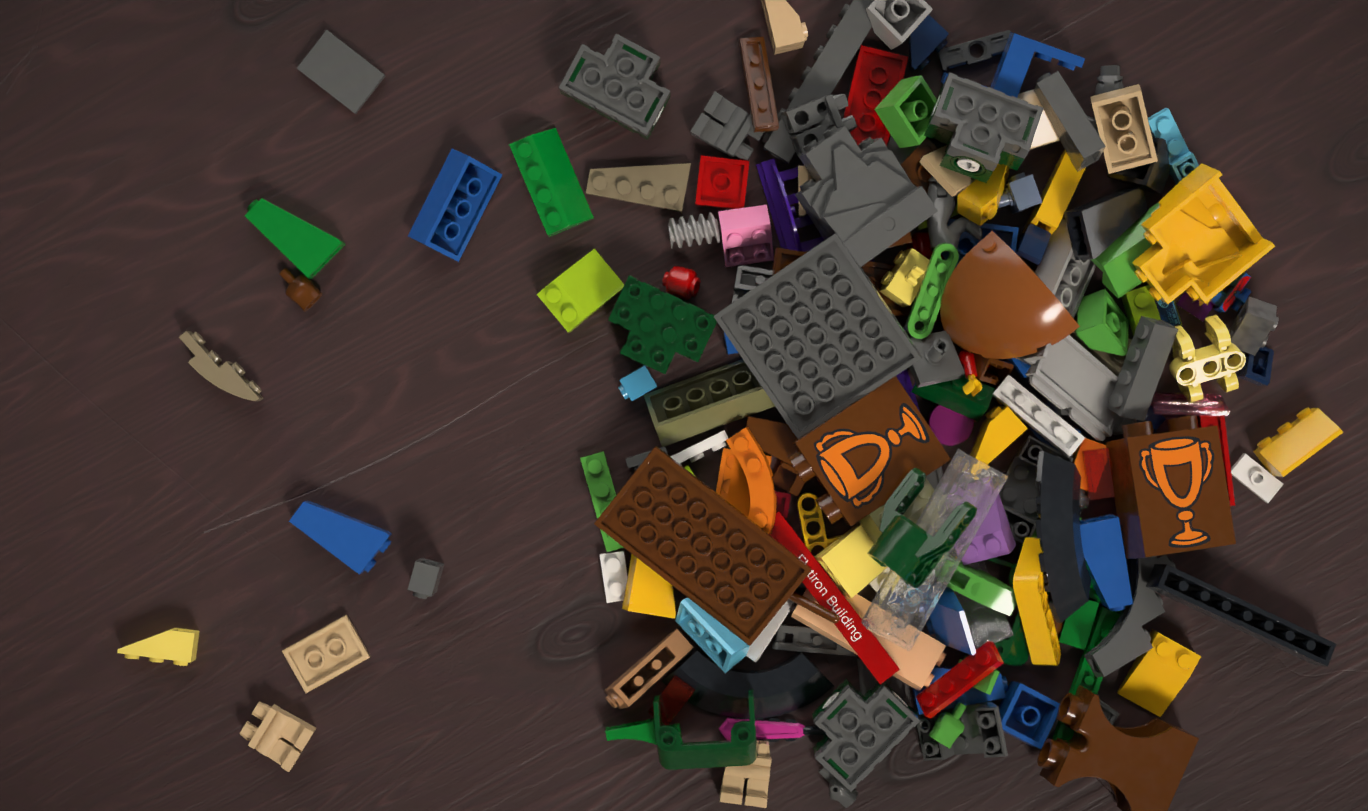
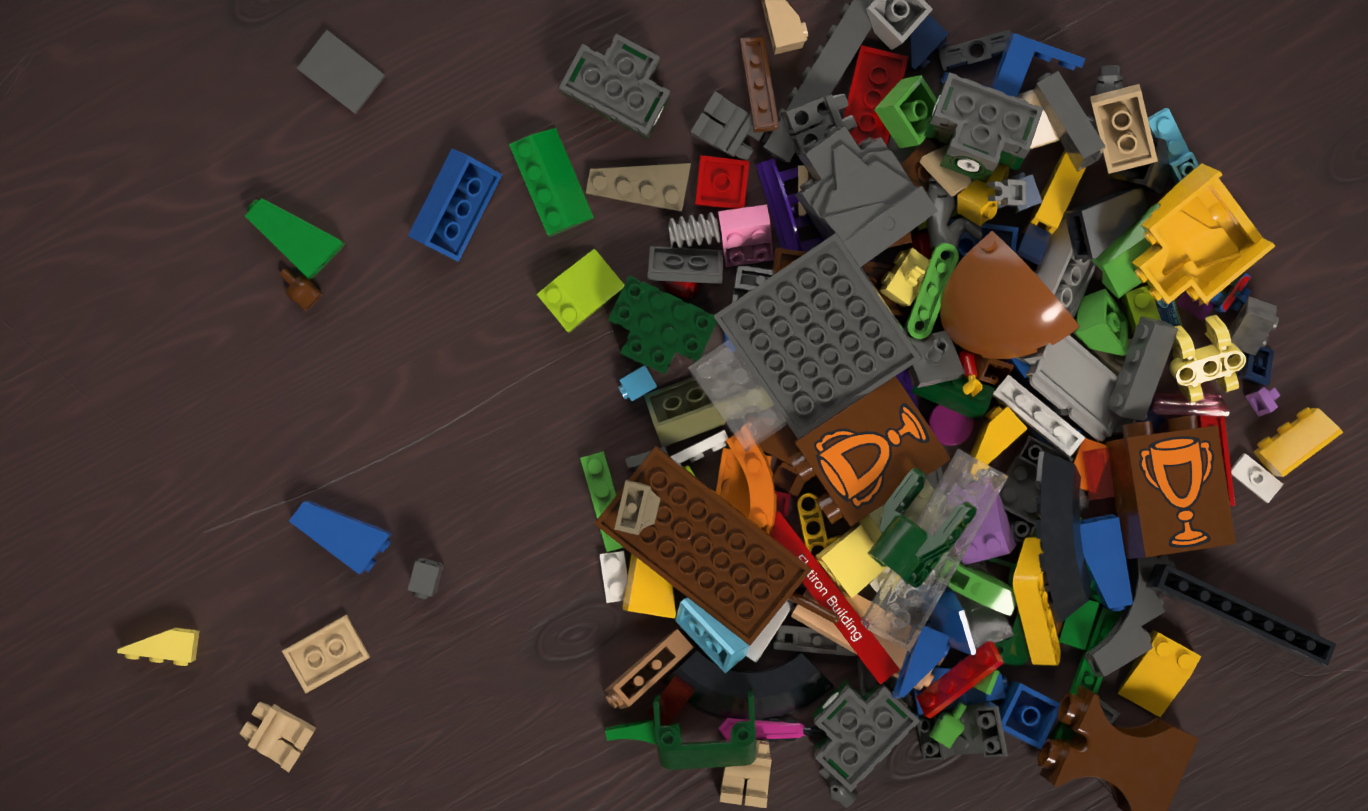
dark tan slope [179,331,263,401] -> none
none -> dark tan slope [614,480,660,535]
none -> dark grey tile [648,246,723,284]
none -> clear brick [688,339,787,453]
none -> blue slope [892,625,950,699]
none -> plate [988,179,1026,206]
none -> medium lavender tile [1245,387,1280,417]

